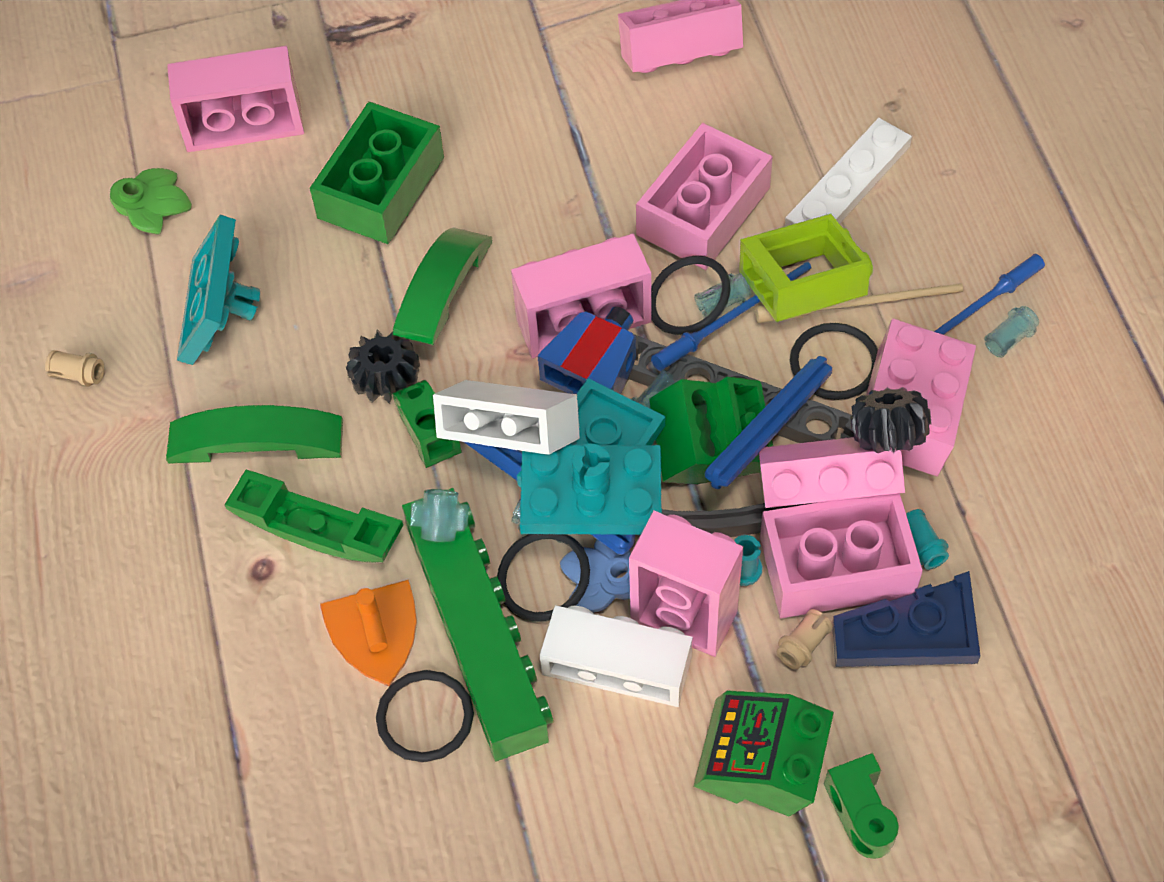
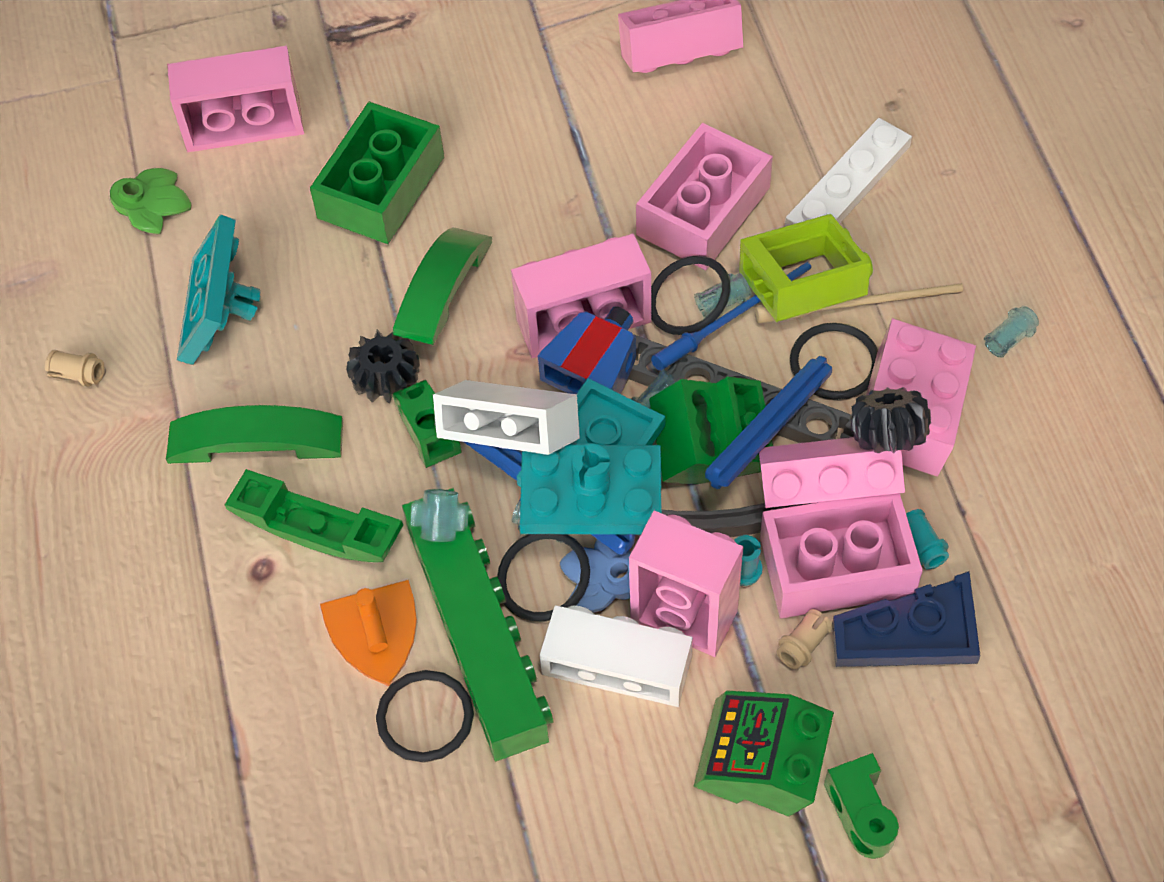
blue piece [934,254,1045,335] -> none

